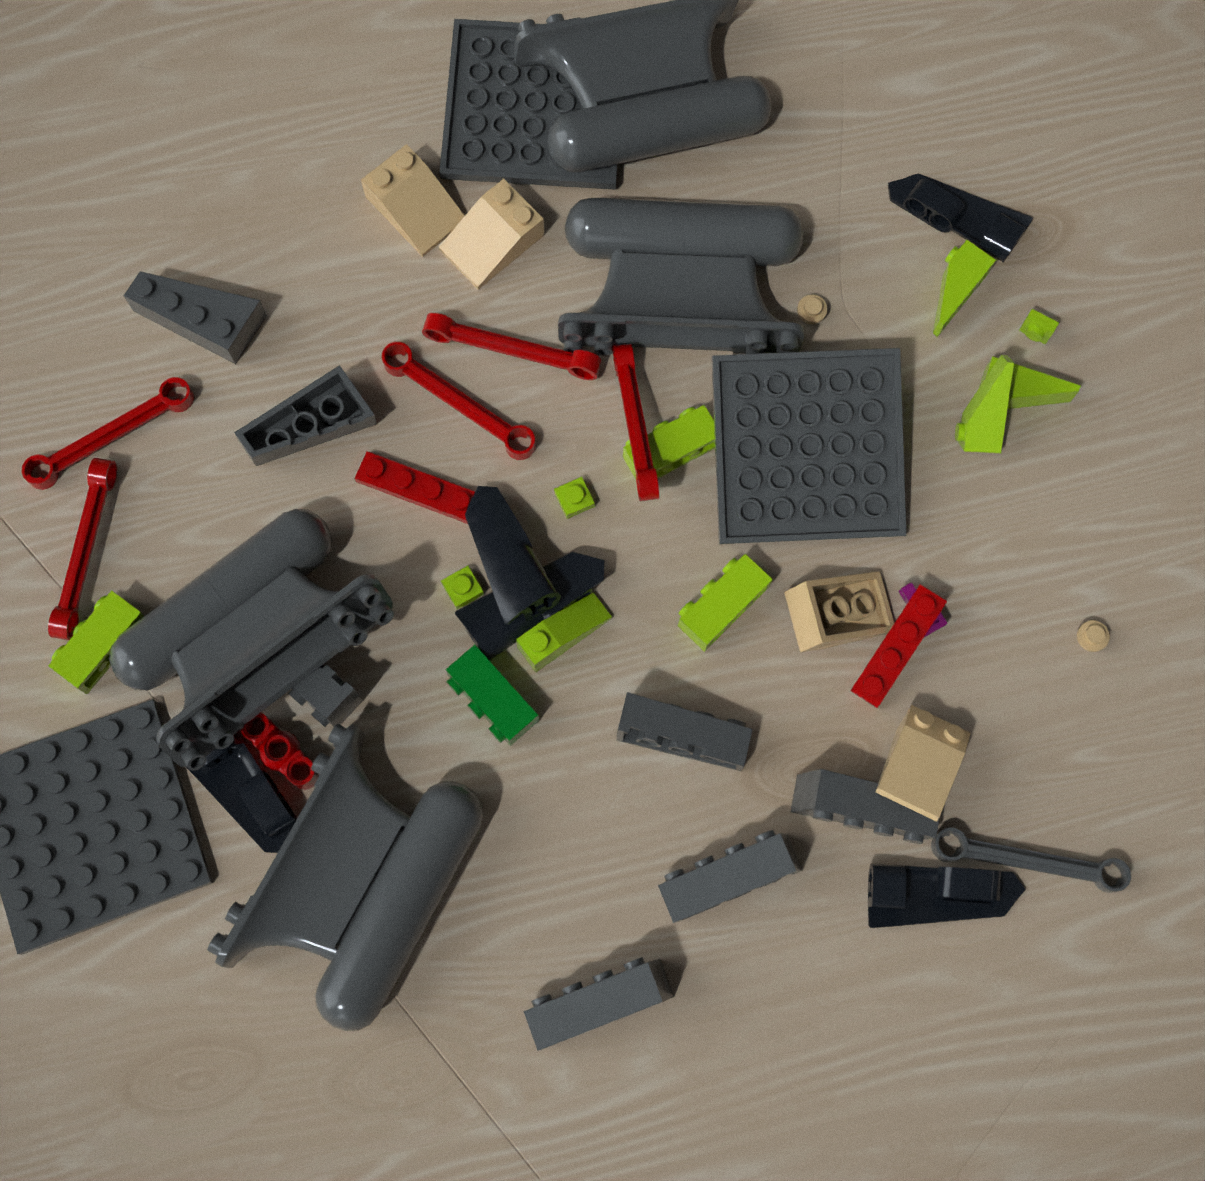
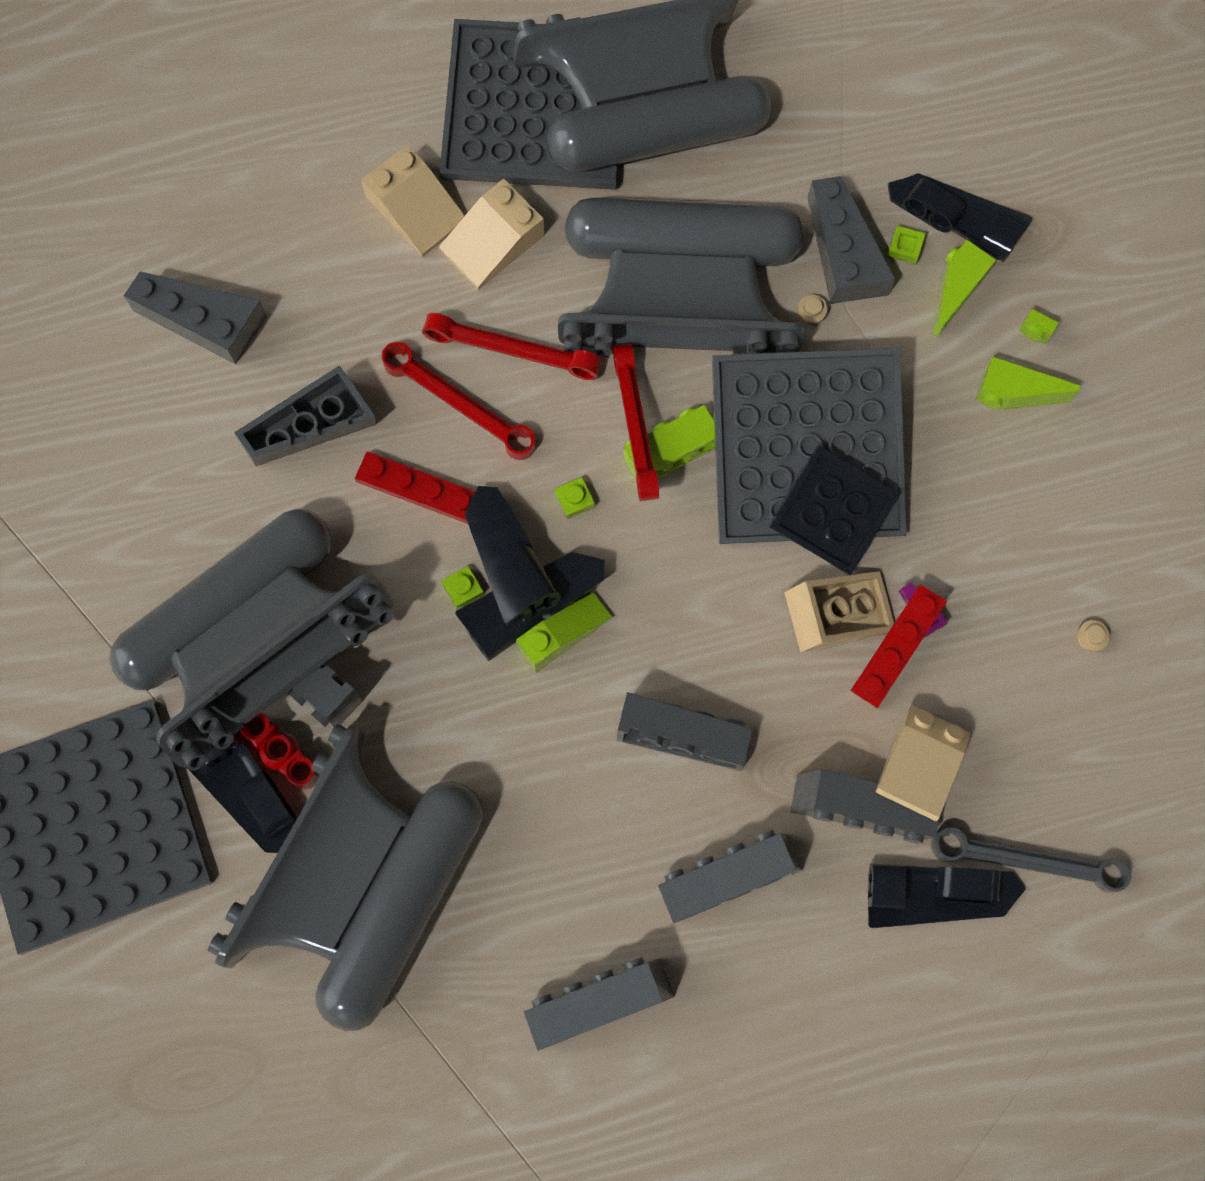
red piece [22,377,194,490] -> none
red piece [48,458,117,640] -> none
lime brick [48,590,144,694] -> none
green brick [445,644,539,746] -> none
lime brick [678,554,773,652] -> none
lime slope [955,355,1014,453] -> none
none -> black plate [769,445,899,575]
none -> dark grey wedge [807,176,895,304]
none -> lime plate [887,225,925,264]

